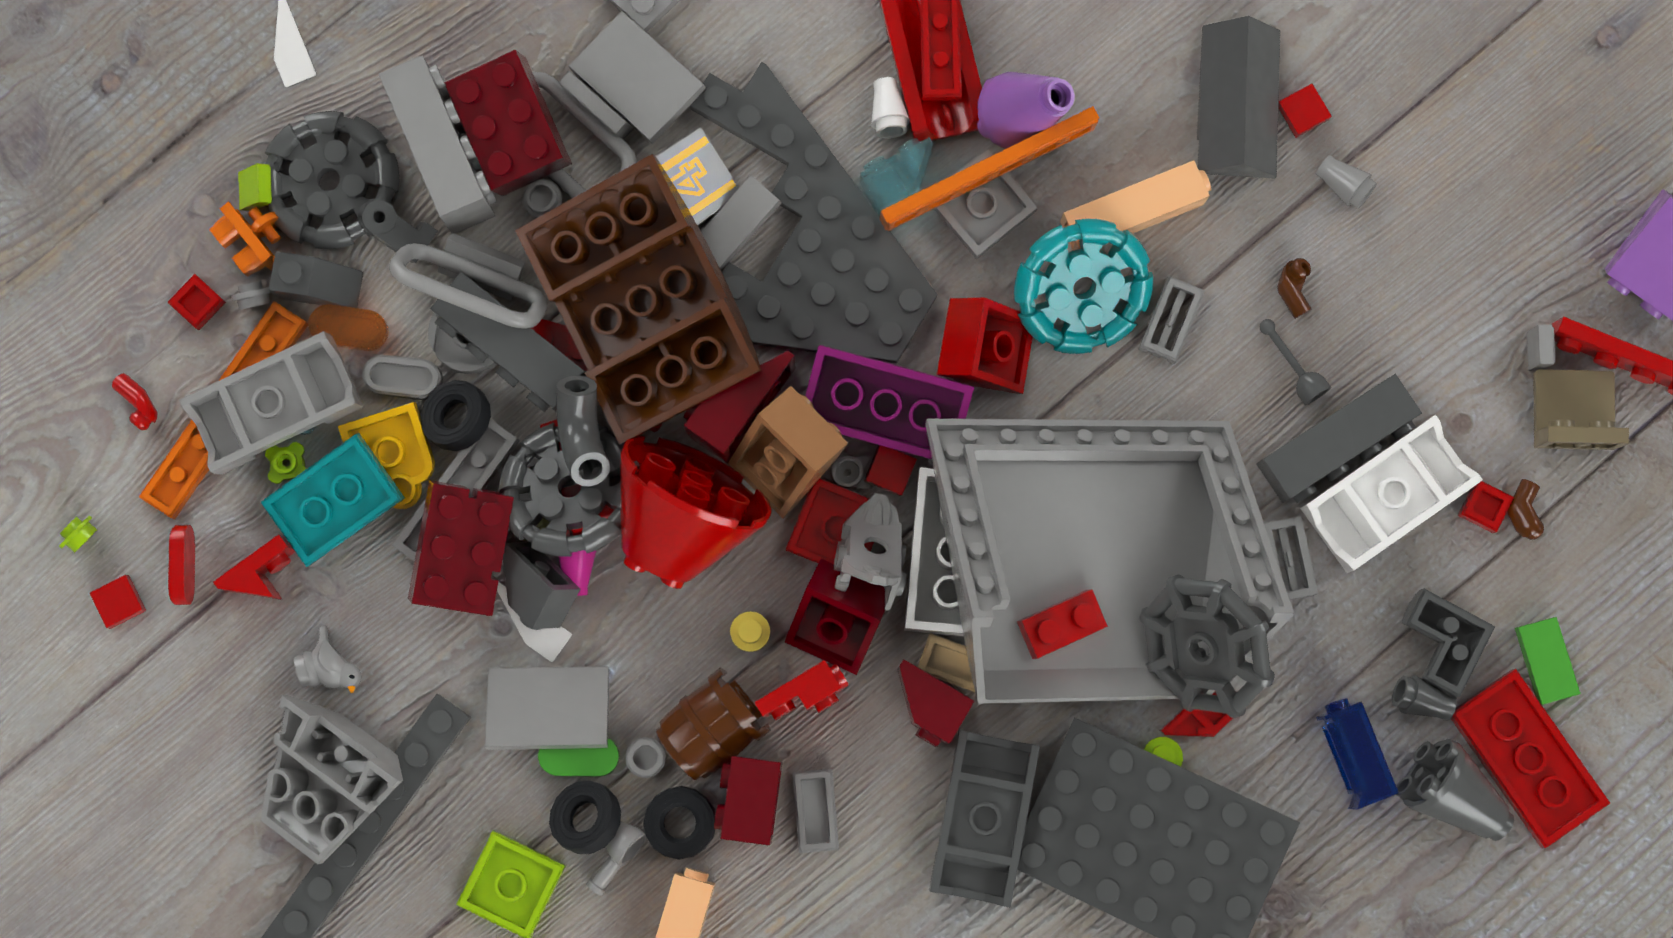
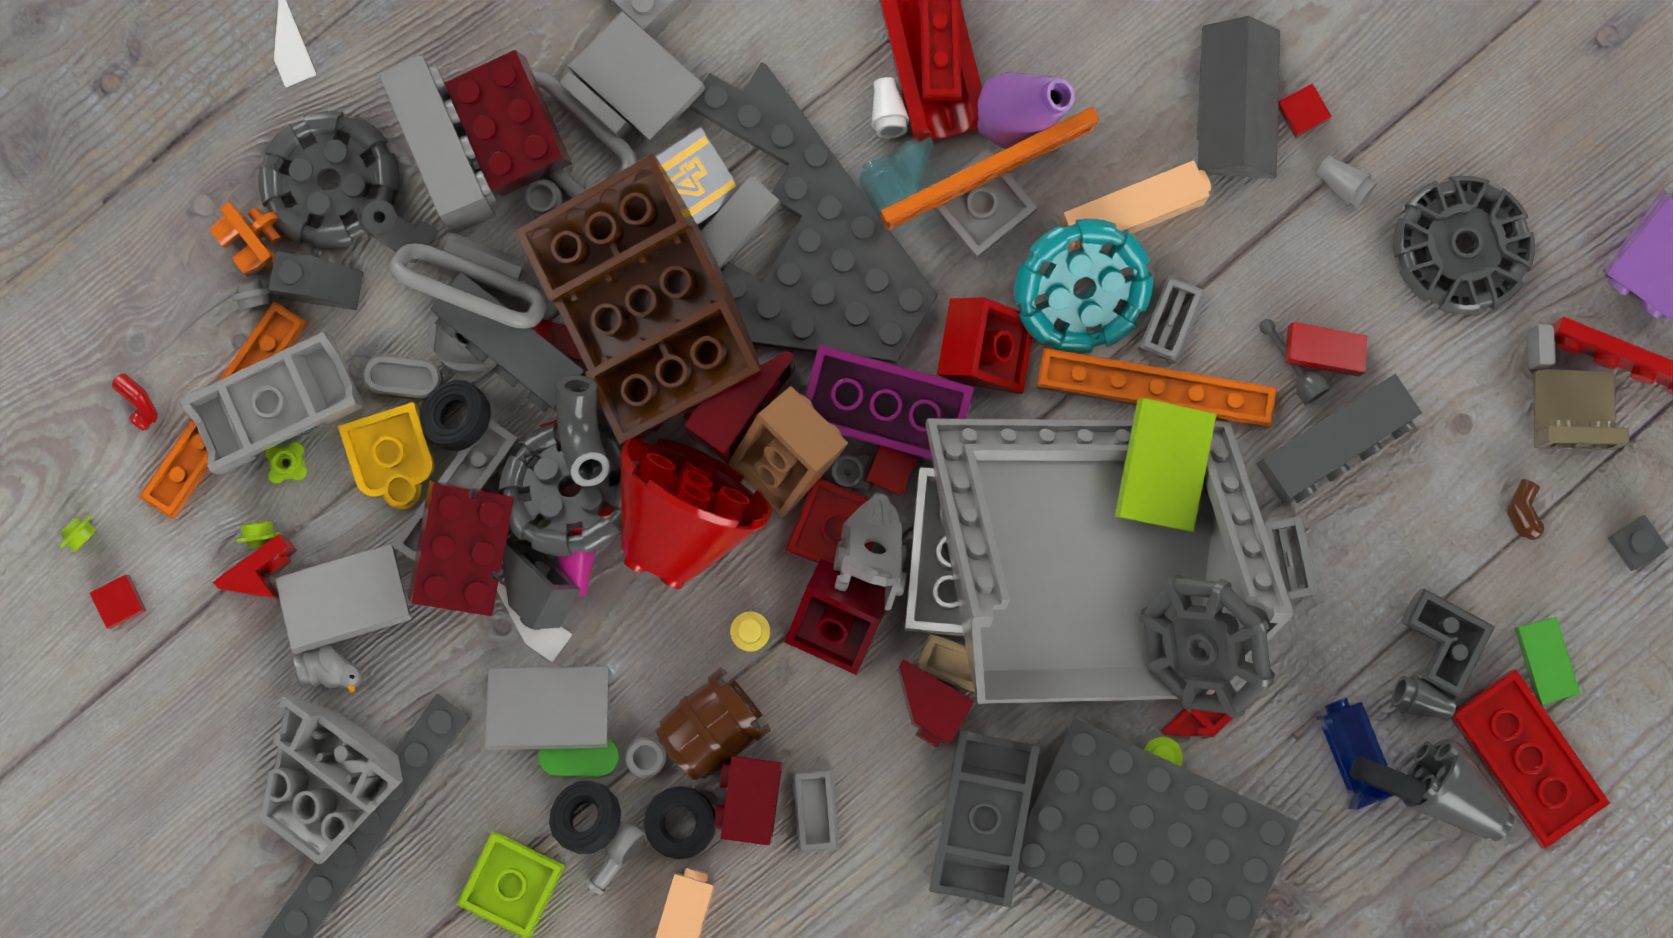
red tile [168,274,226,330] -> none
red tile [168,525,195,605] -> none
lime tile [238,163,272,211] -> none
teal tile [261,433,405,567] -> none
clear orange tile [308,304,389,351] -> none
red plate [754,660,849,720] -> none
red plate [1017,589,1108,659] -> none
reddish brown arm [1277,258,1312,319] -> none
white piece [1300,415,1483,573] -> none
red tile [1458,481,1514,533] -> none
none -> lime plate [236,520,280,548]
none -> light grey tile [275,544,412,654]
none -> orange tile [1036,348,1277,428]
none -> lime tile [1115,398,1217,532]
none -> red tile [1285,322,1367,377]
none -> black tyre [1350,756,1426,804]
none -> dark grey plate [1393,176,1535,314]
none -> dark grey plate [1608,515,1668,571]

